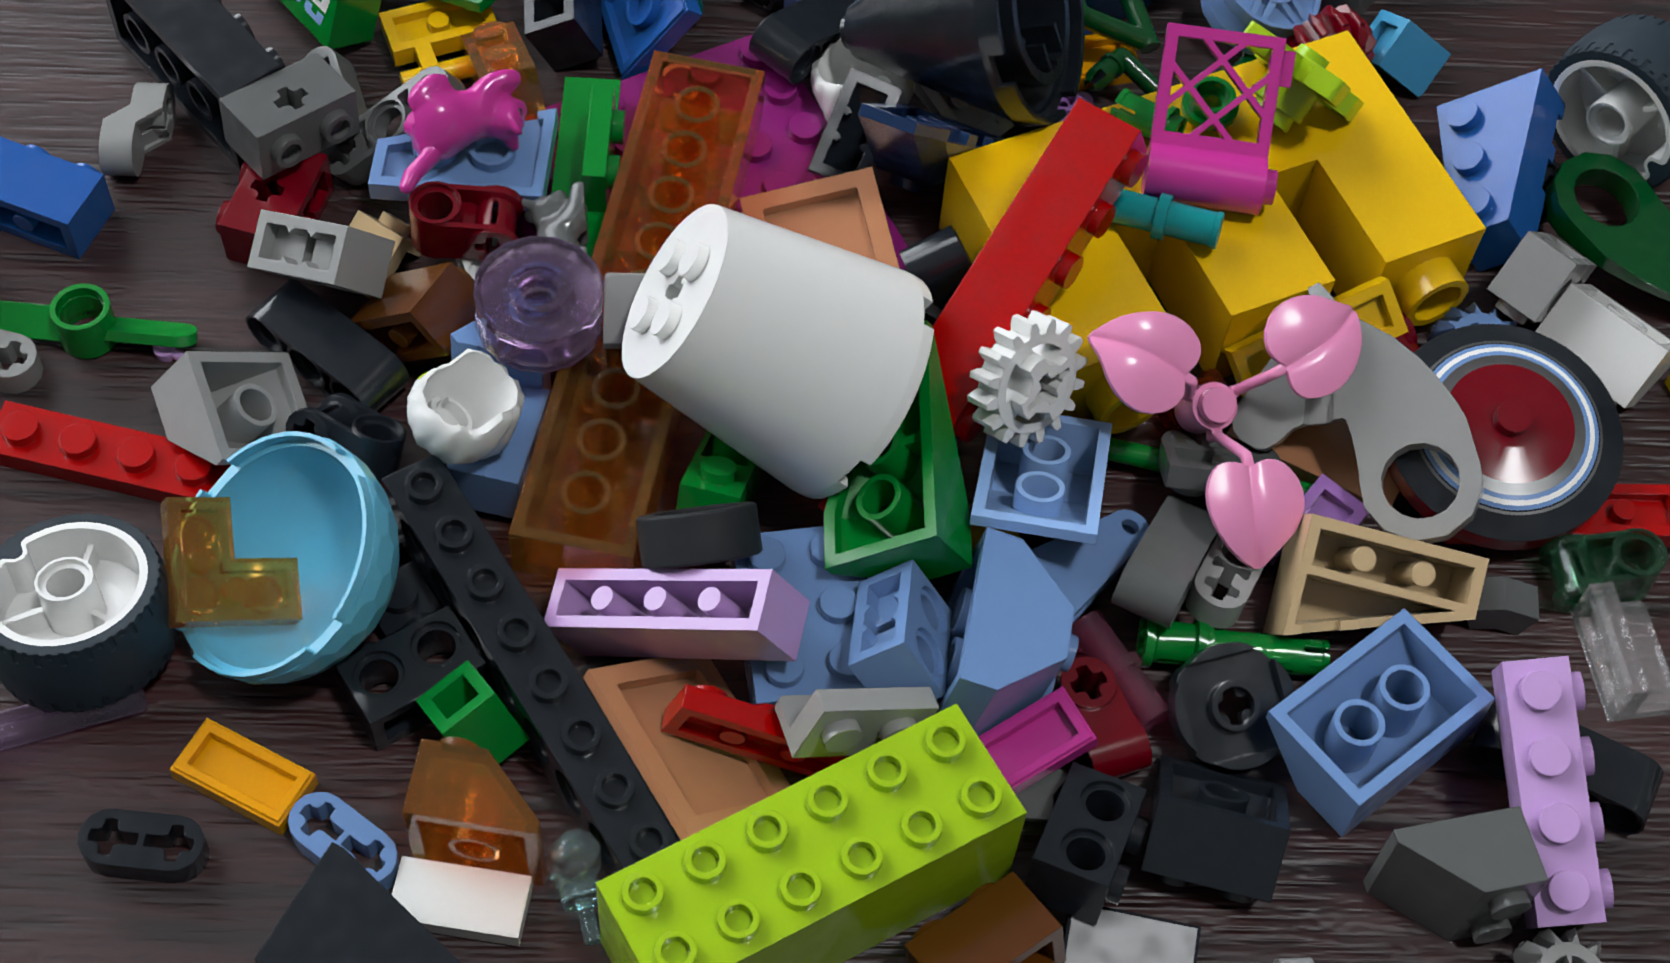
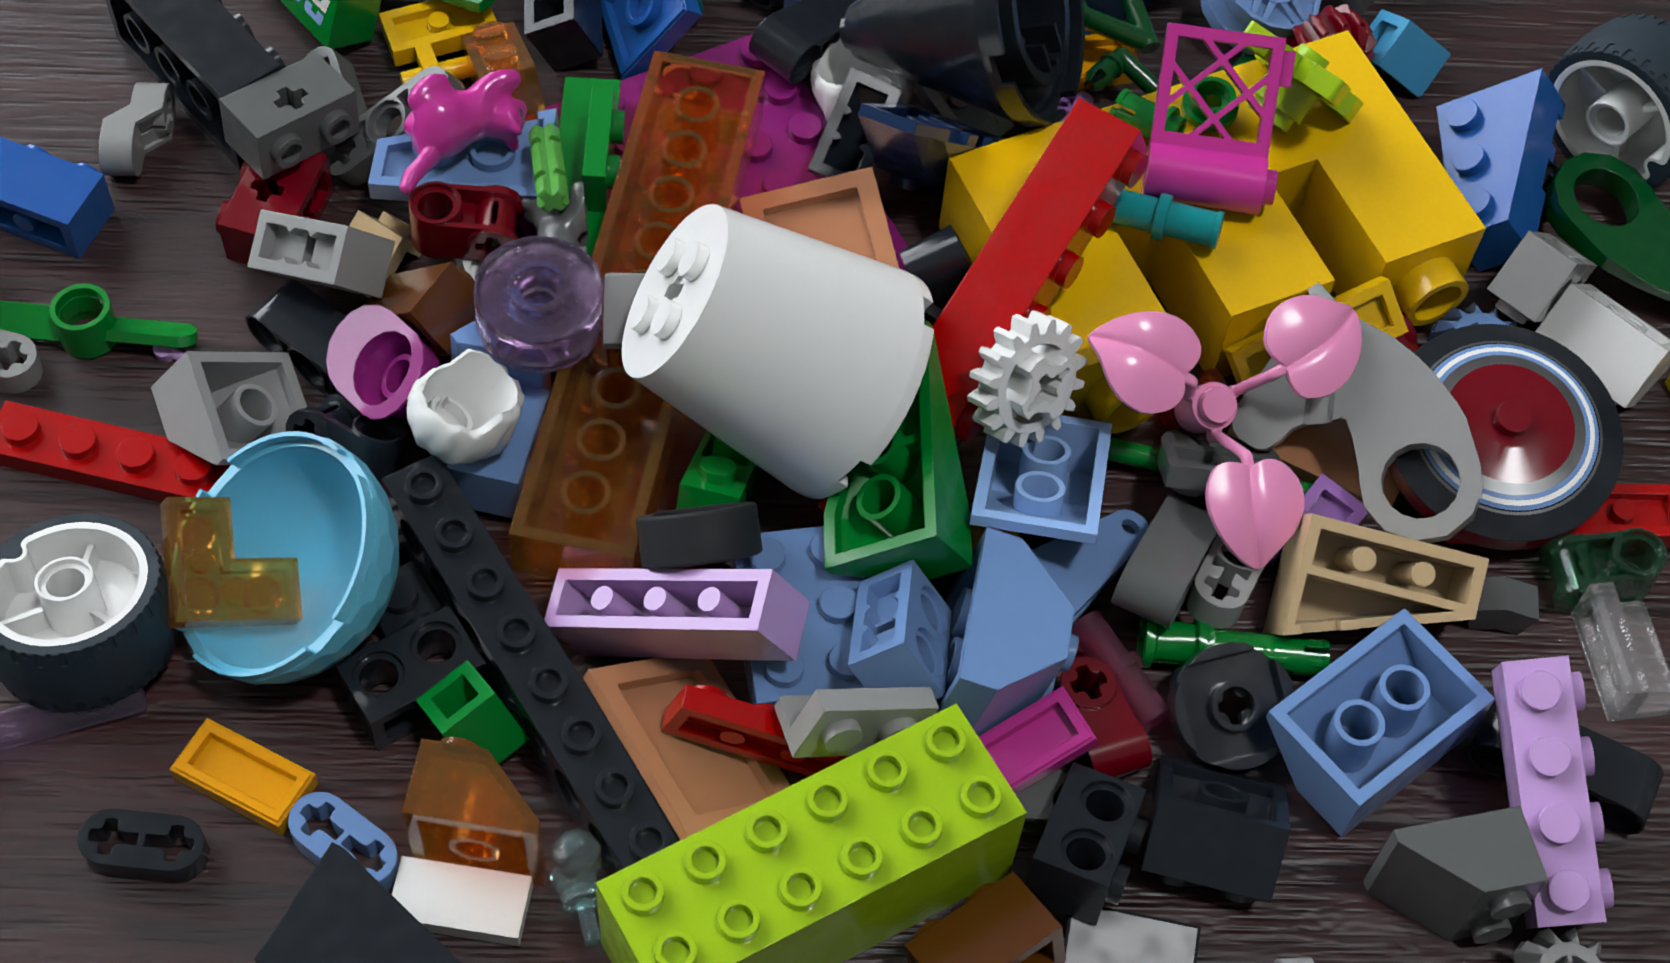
none -> magenta piece [326,305,441,421]
none -> bright green axle [528,123,570,213]

